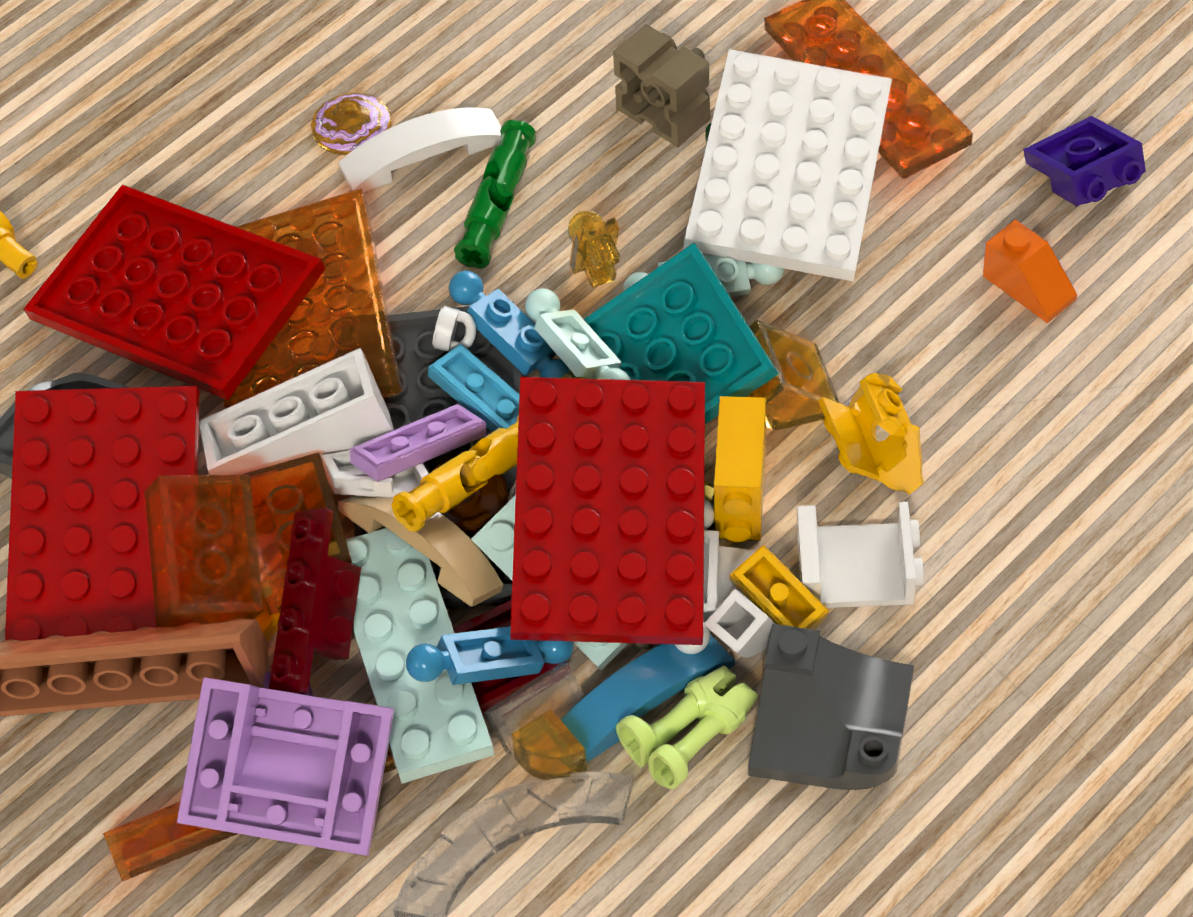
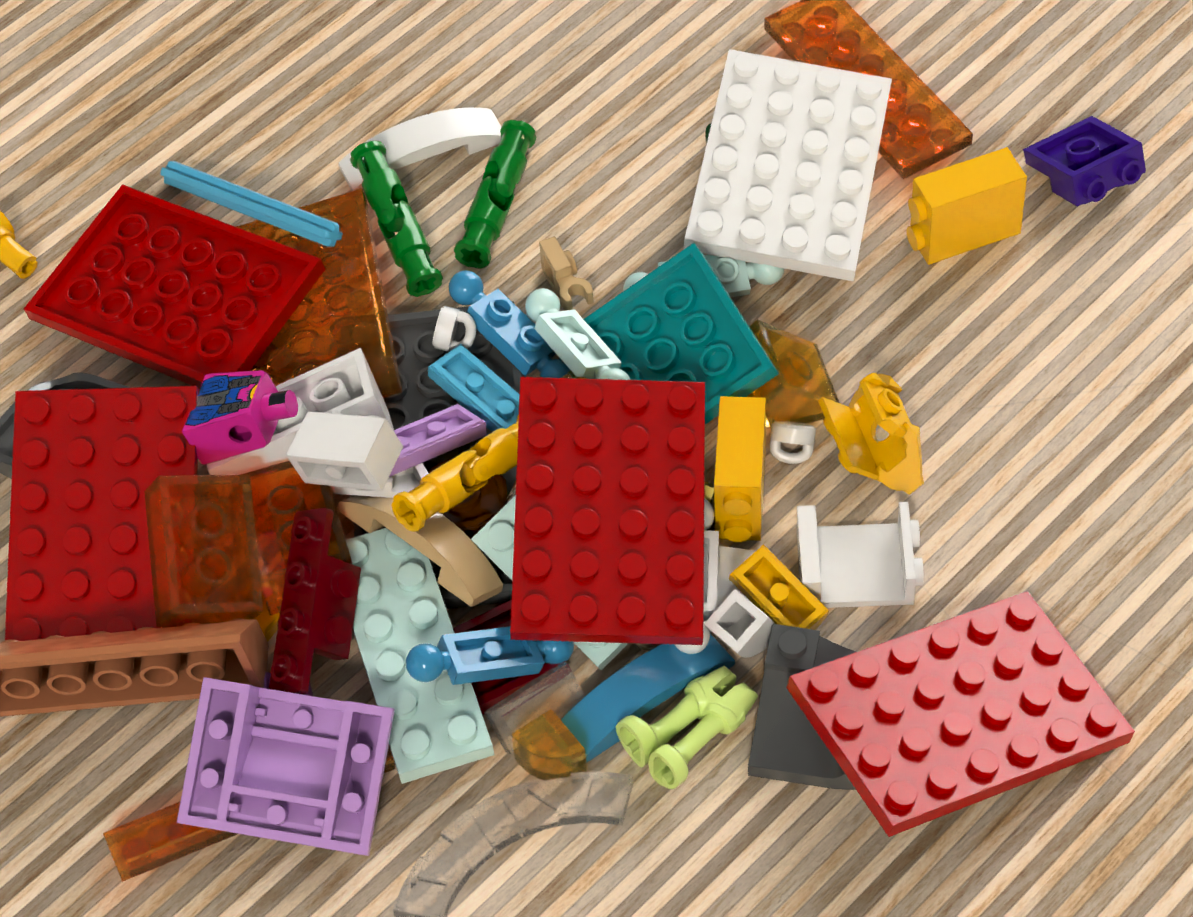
dish [311,93,392,156] -> none
clear yellow hips [568,211,620,288] -> none
dark tan brick [613,24,710,147] -> none
orange slope [983,219,1077,323] -> none
none -> medium azure axle [160,161,343,247]
none -> dark pink torso [182,370,298,465]
none -> white brick [286,411,403,491]
none -> green piece [350,140,443,297]
none -> tan plate [539,236,593,311]
none -> white tile [770,421,816,464]
none -> plate [786,591,1135,837]
none -> yellow brick [906,147,1027,265]

